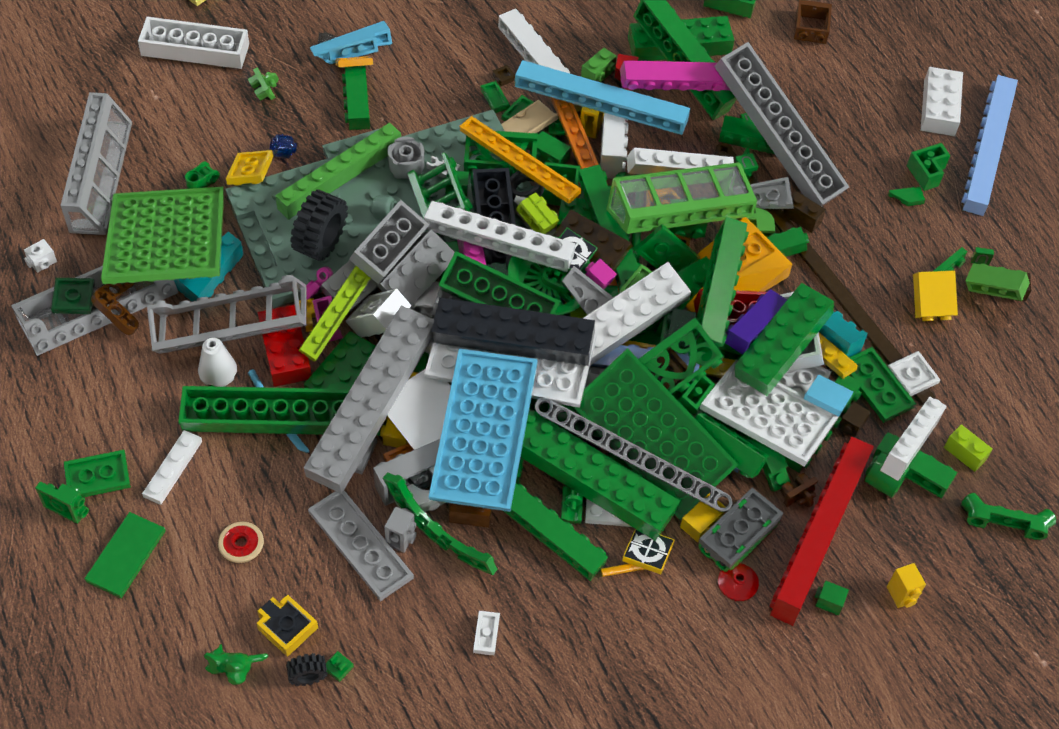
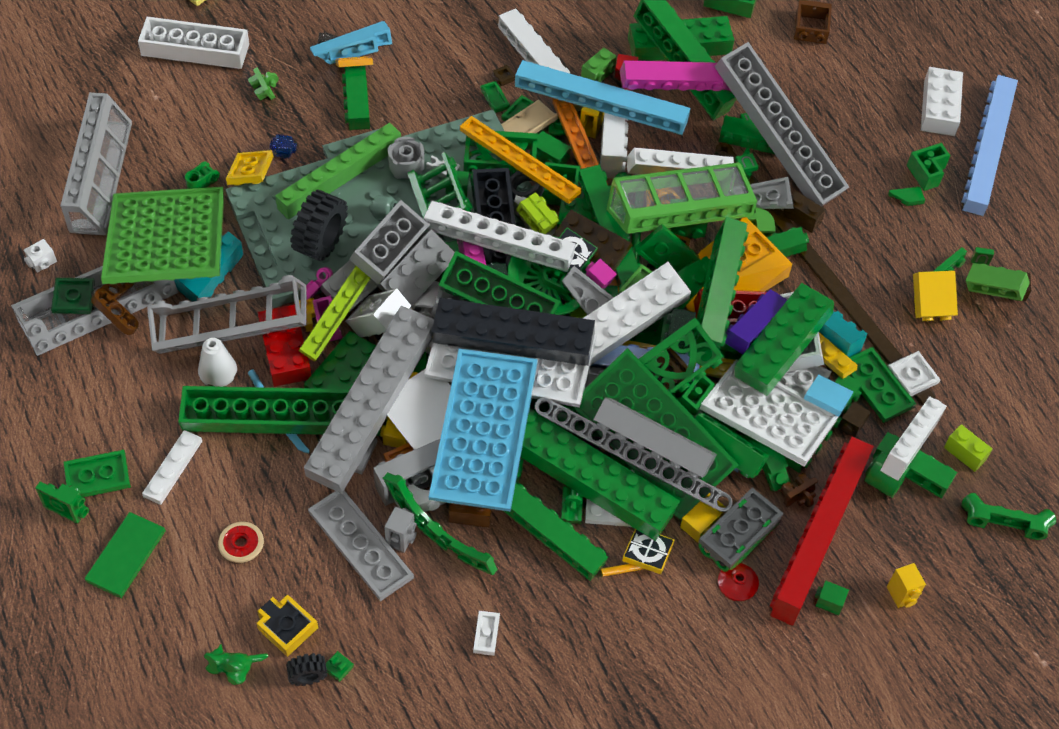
none -> light grey brick [593,398,717,479]

